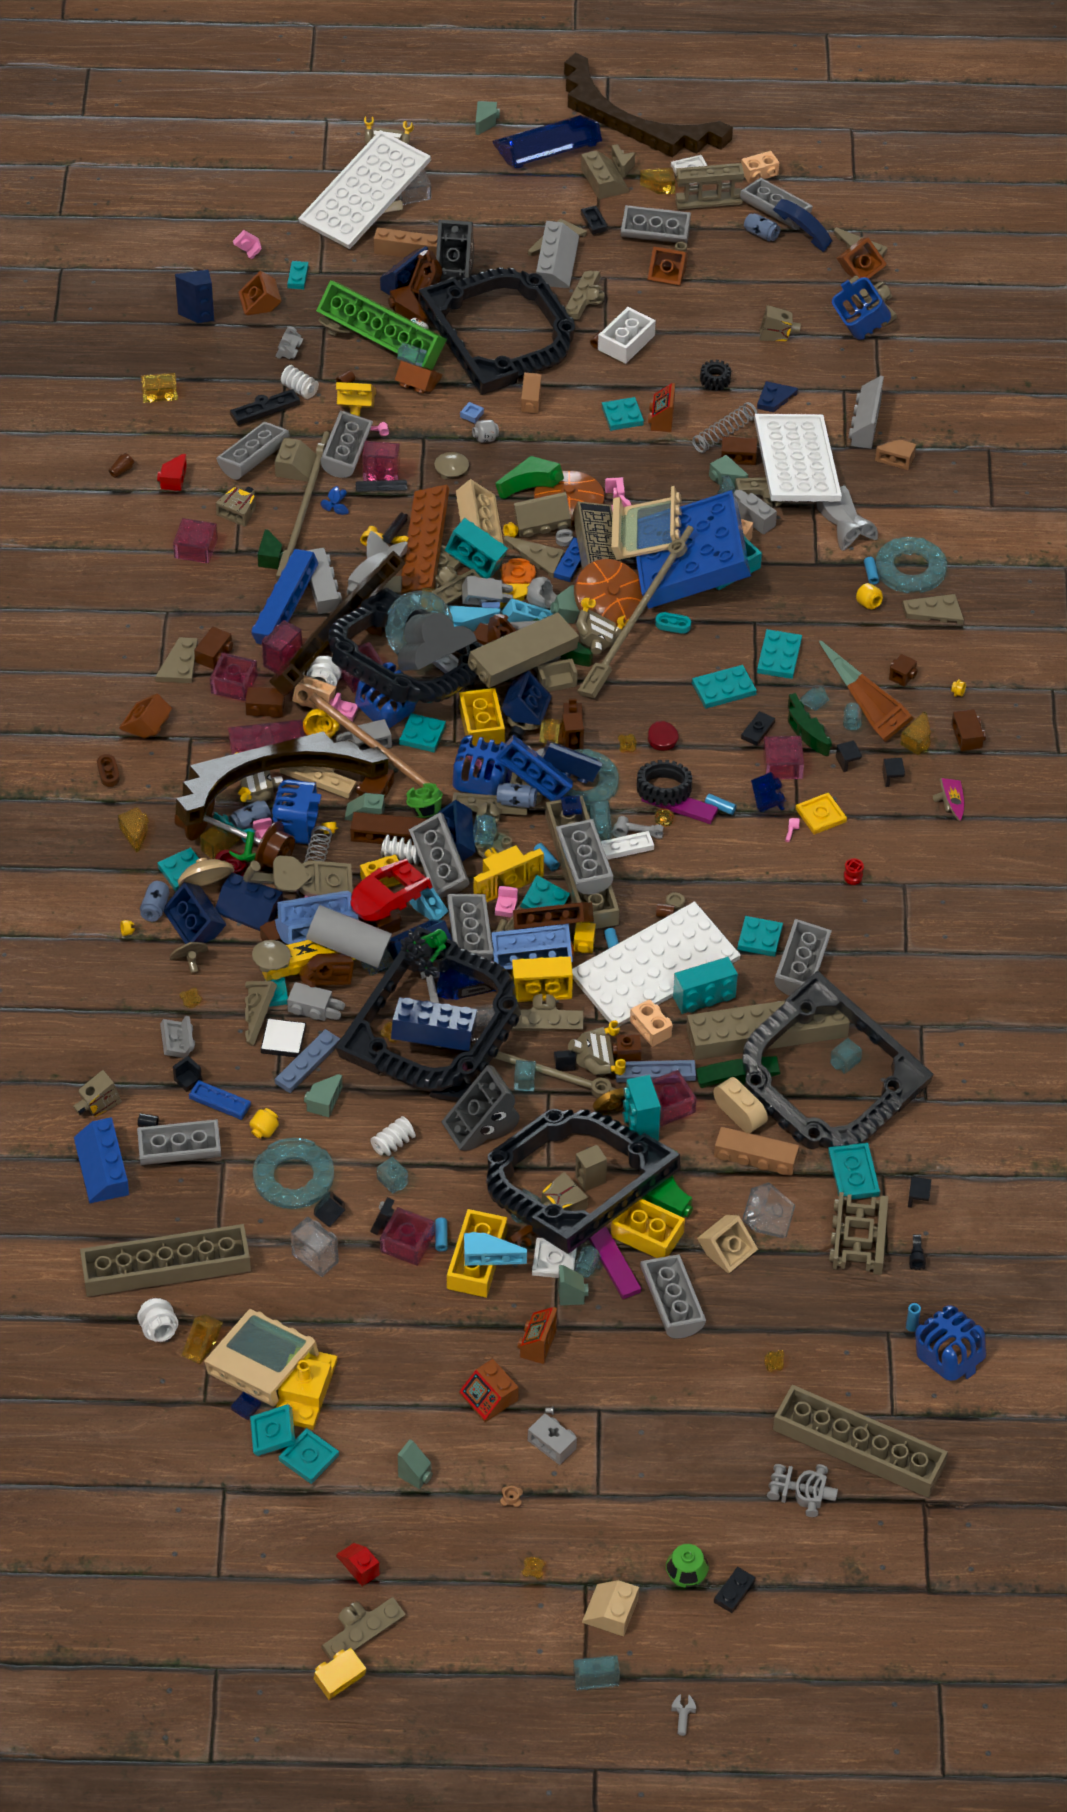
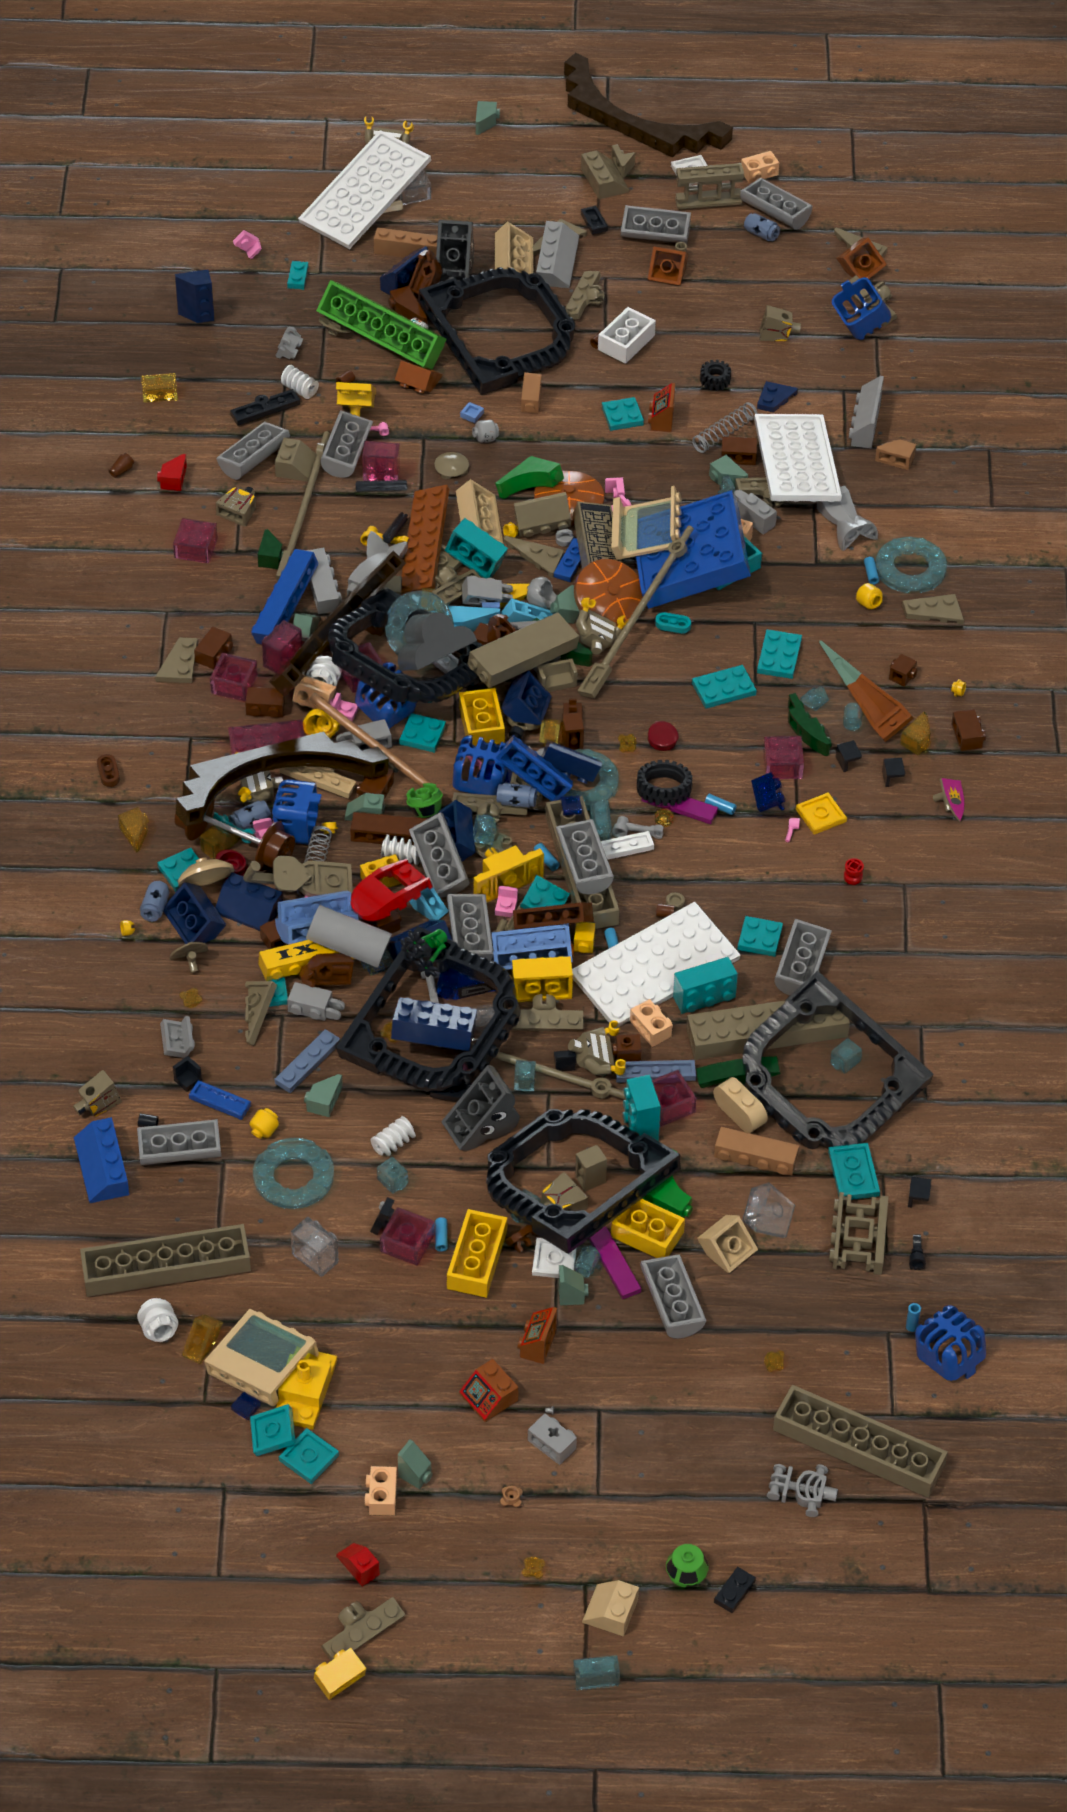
dark orange slope [119,693,172,738] -> none
green plant [229,831,256,862] -> none
dark orange slope [238,270,282,316] -> none
dark tan dish [252,940,291,972] -> none
white tile [260,1018,306,1057] -> none
black panel [314,1191,345,1227] -> none
blue plant [320,486,349,515] -> none
clear light blue brick [397,342,427,367] -> none
medium azure slope [464,1232,527,1266] -> none
clear blue slope [493,115,602,168] -> none
orange tile [500,558,536,584] -> none
pearl gold tile [592,1088,626,1115] -> none
clear yellow slope [640,168,675,194] -> none
light grey bar [671,1694,696,1736] -> none
black plate [741,711,775,746] -> none
dark blue slope [773,199,832,252] -> none
none -> sand green slope [291,613,321,641]
none -> light nougat brick [365,1466,397,1515]
none -> tan slope [495,221,533,274]

